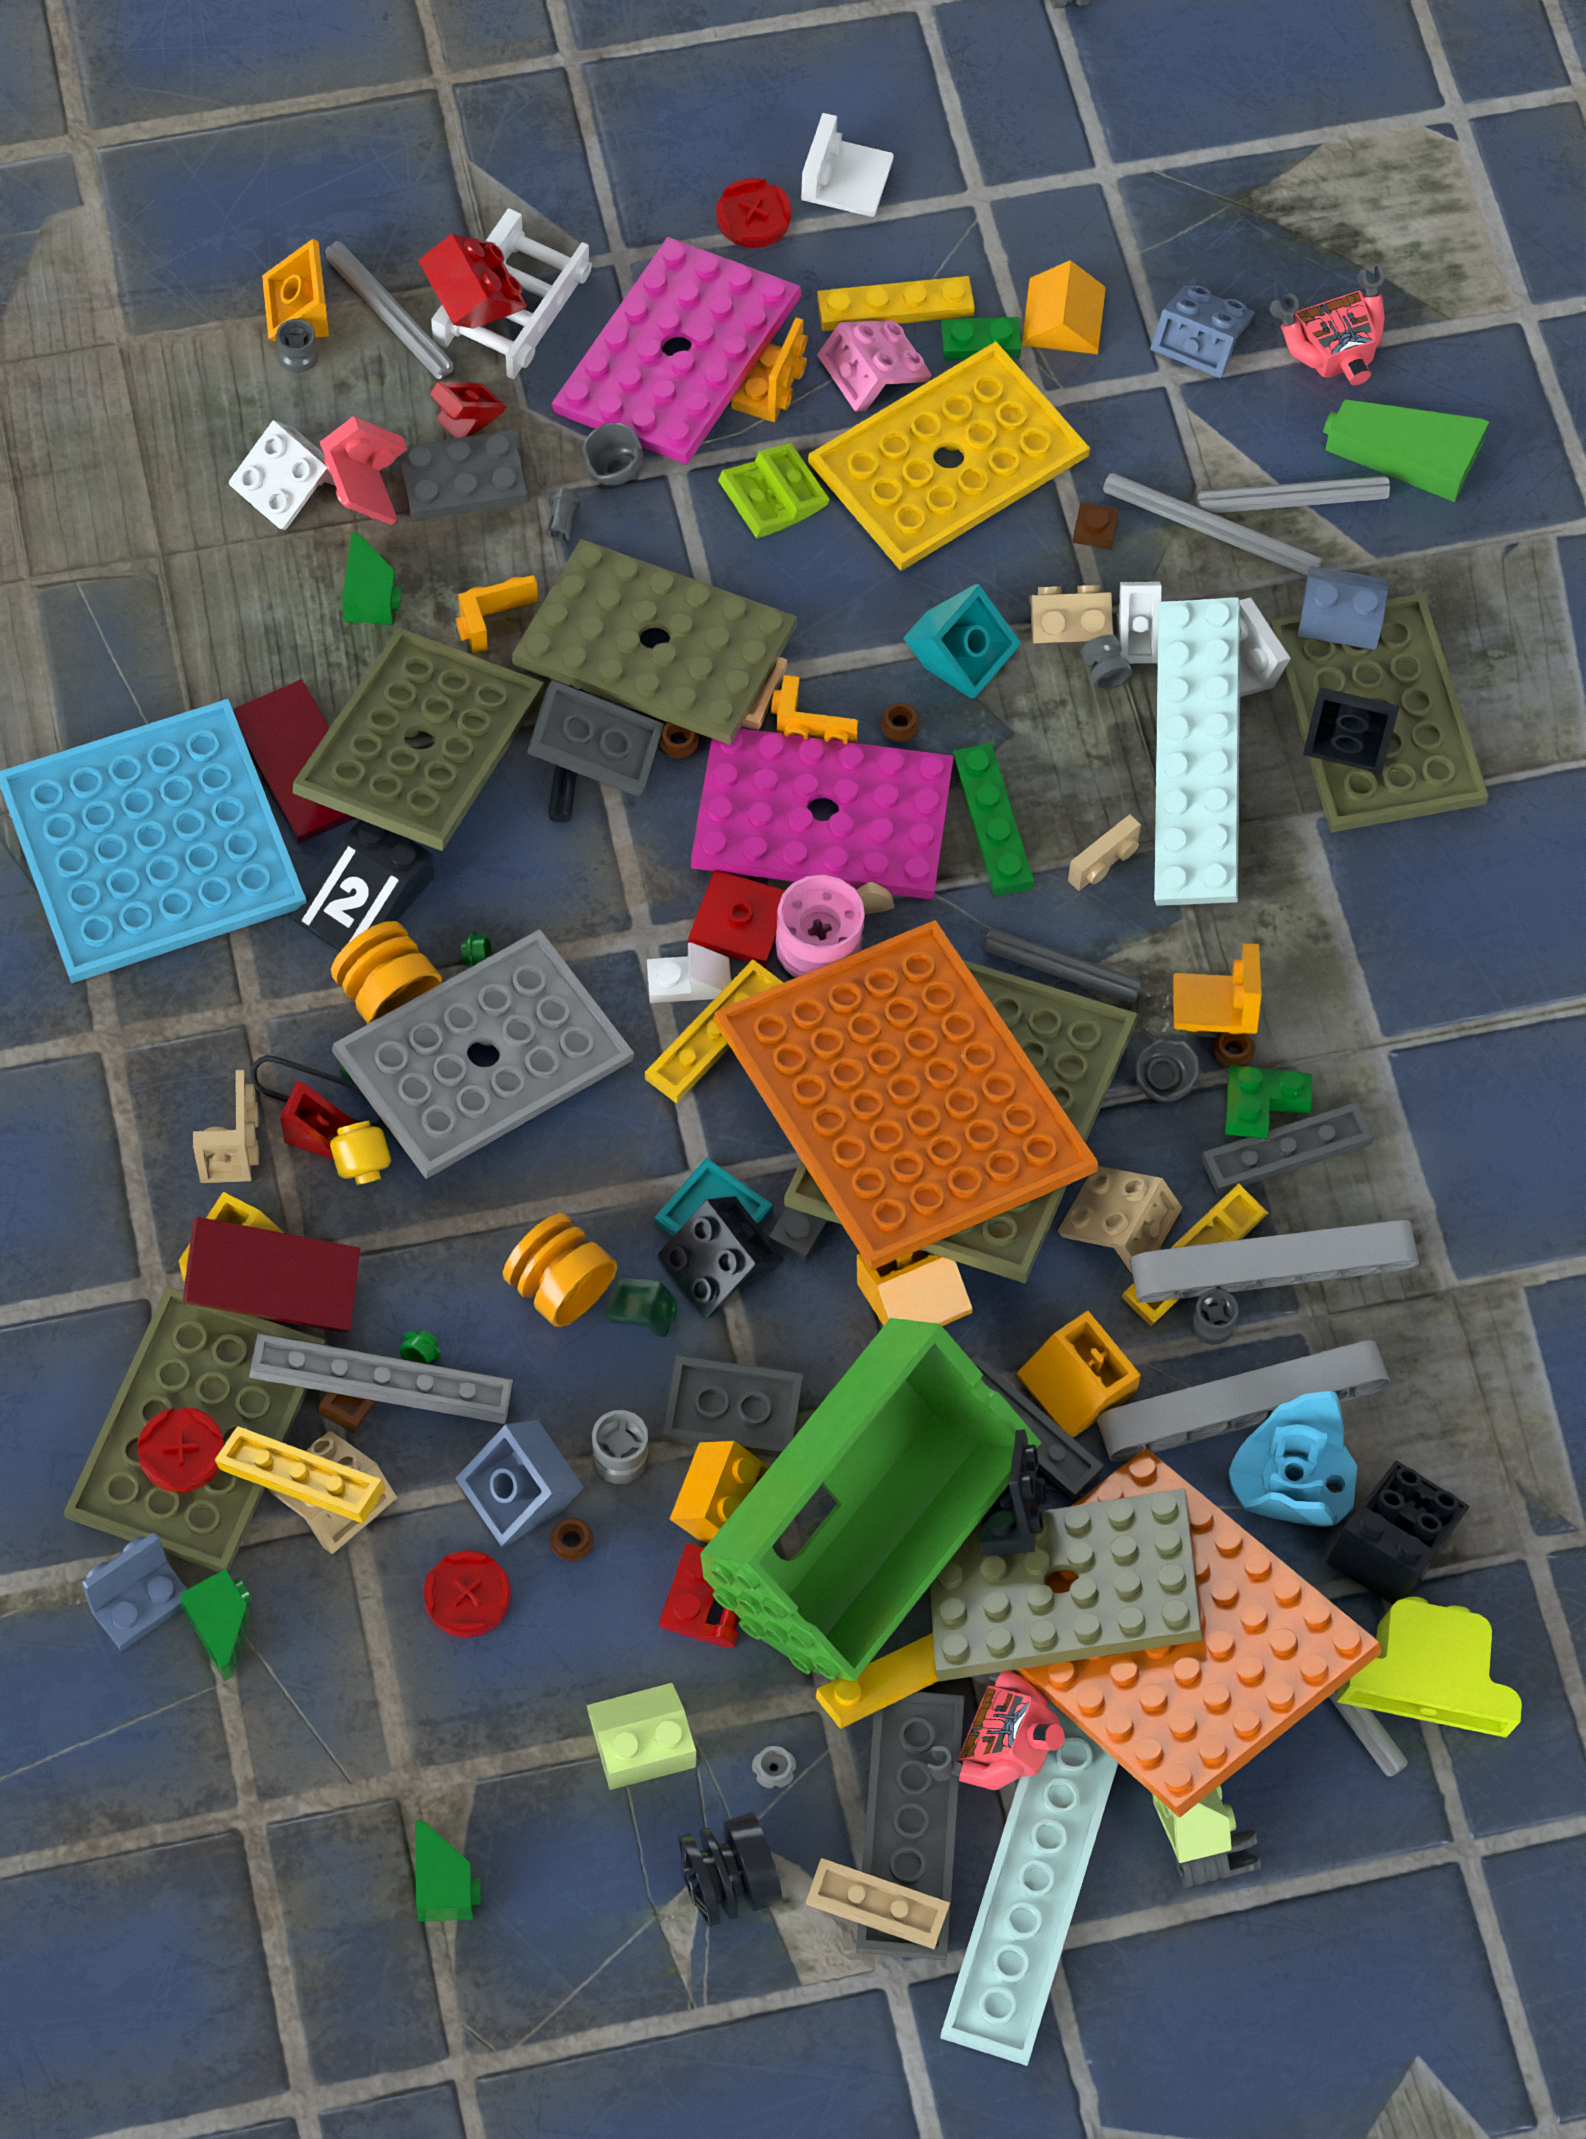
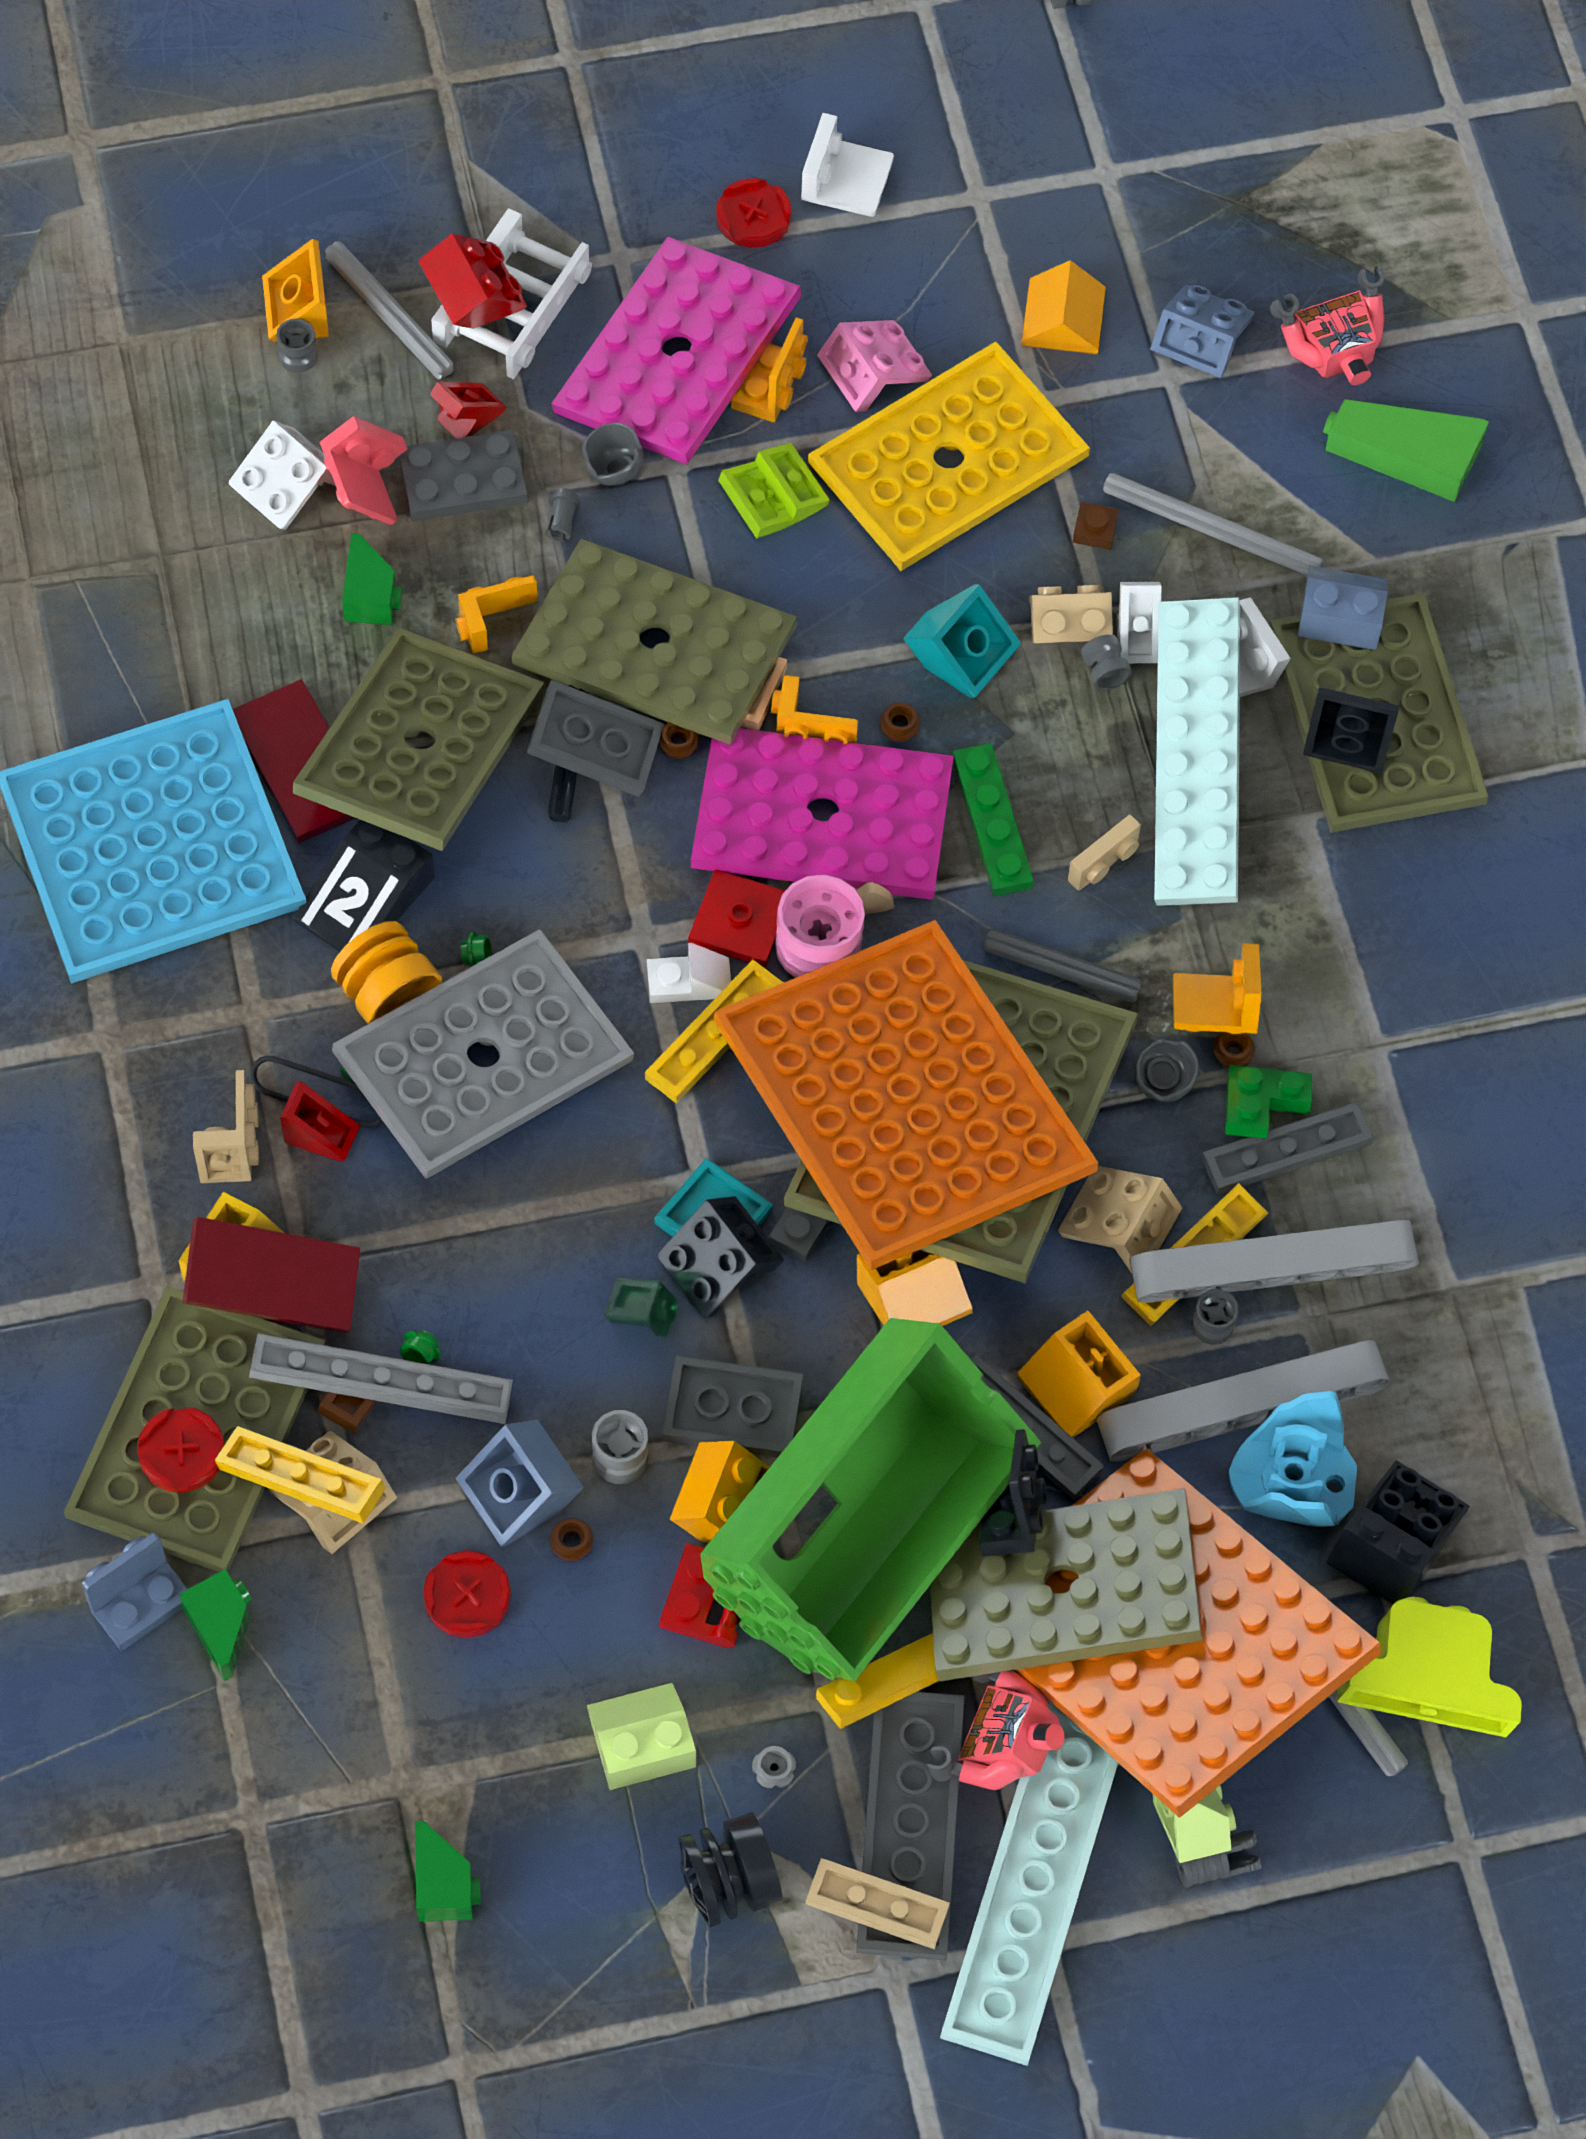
yellow head [330,1121,391,1185] -> none
light orange wheel [502,1213,618,1328] -> none
yellow plate [817,276,975,331] -> none
green plate [941,317,1021,360] -> none
light grey axle [1197,476,1390,514] -> none

